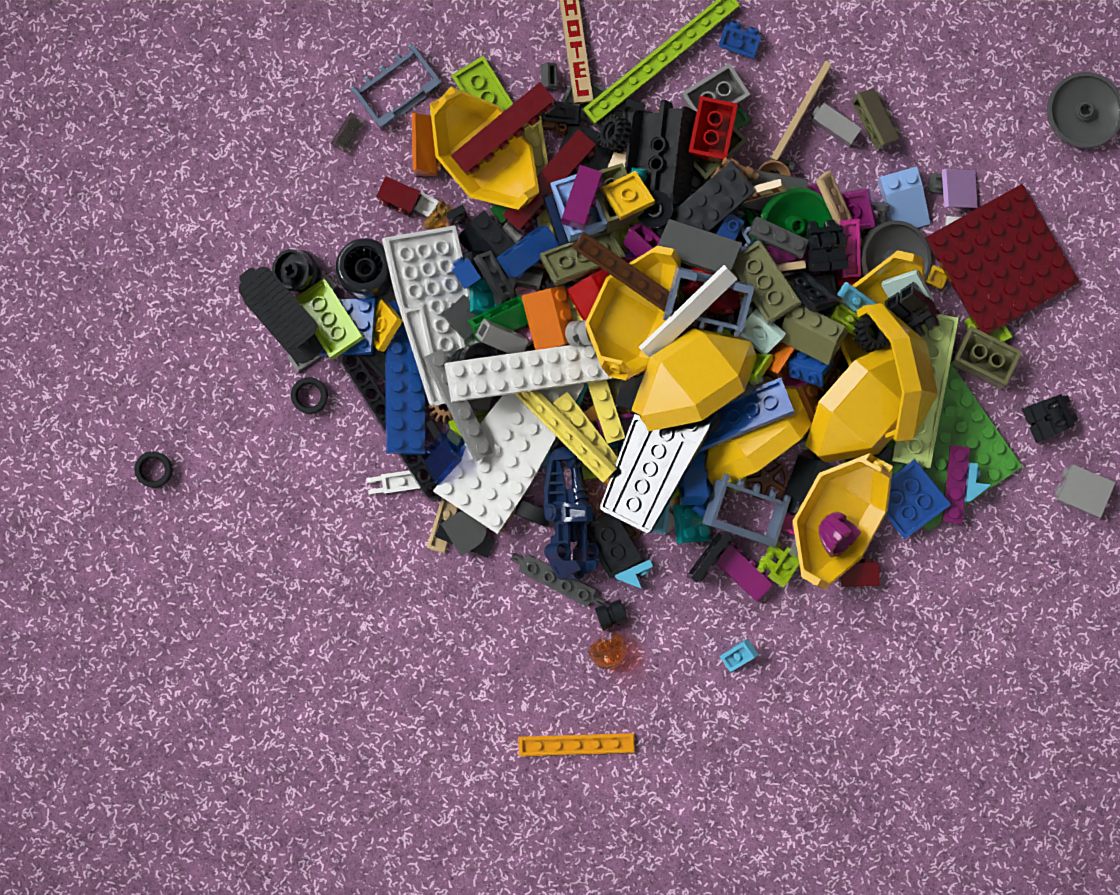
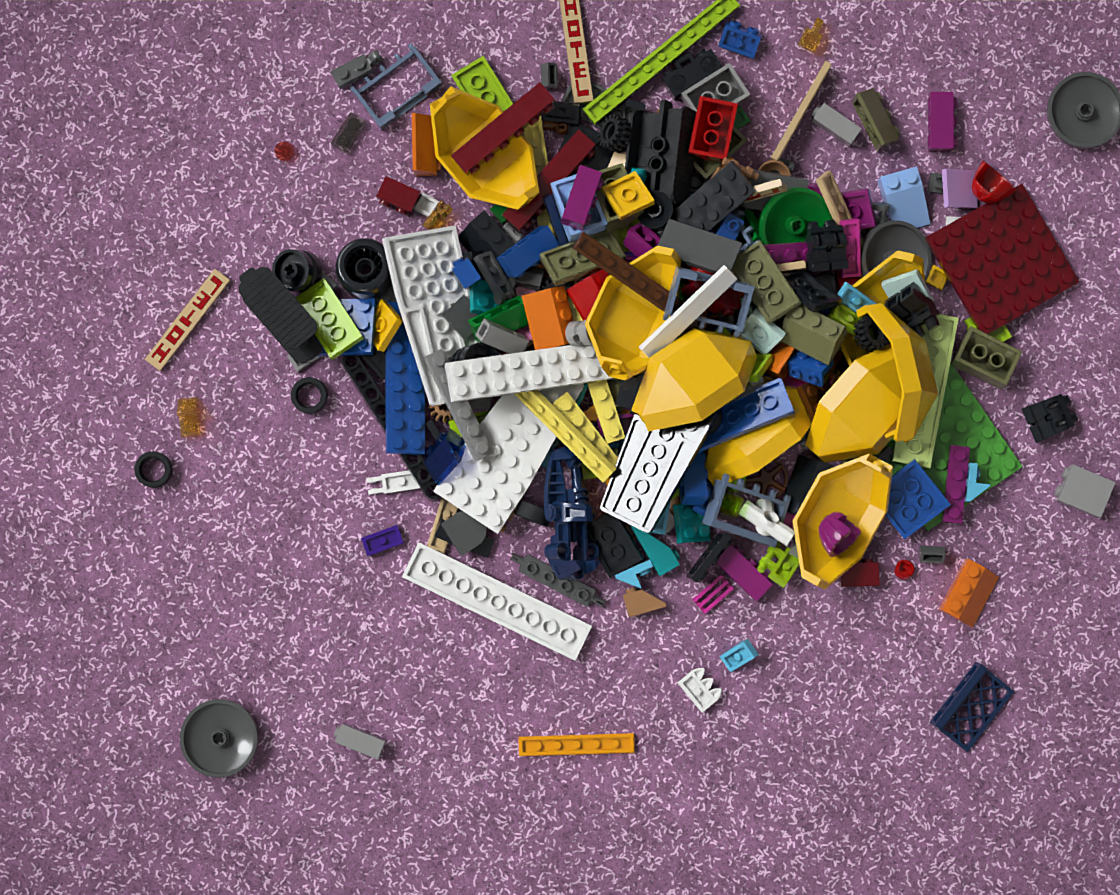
black plate [446,204,467,226] -> none
clear orange cylinder [588,634,627,670] -> none
black wheel [595,599,628,631] -> none
dark grey plate [748,217,809,259] -> none
none -> tan tile [145,269,230,371]
none -> clear yellow slope [177,397,201,437]
none -> dark grey dish [180,699,258,777]
none -> clear red tile [275,141,294,161]
none -> dark grey plate [330,50,383,89]
none -> light grey brick [333,723,386,760]
none -> dark purple plate [361,525,404,556]
none -> white plate [402,543,592,661]
none -> medium nougat slope [622,587,666,617]
none -> teal slope [630,525,680,576]
none -> black piece [662,49,723,100]
none -> white plate [677,668,722,713]
none -> dark pink tile [692,574,734,614]
none -> clear neon green slope [719,493,744,518]
none -> white piece [739,499,795,546]
none -> clear yellow plate [797,18,824,54]
none -> red tile [894,560,915,580]
none -> dark grey piece [918,546,946,563]
none -> magenta brick [928,92,957,152]
none -> dark blue fence [929,662,1014,752]
none -> orange slope [938,559,999,628]
none -> red hair [972,160,1017,203]

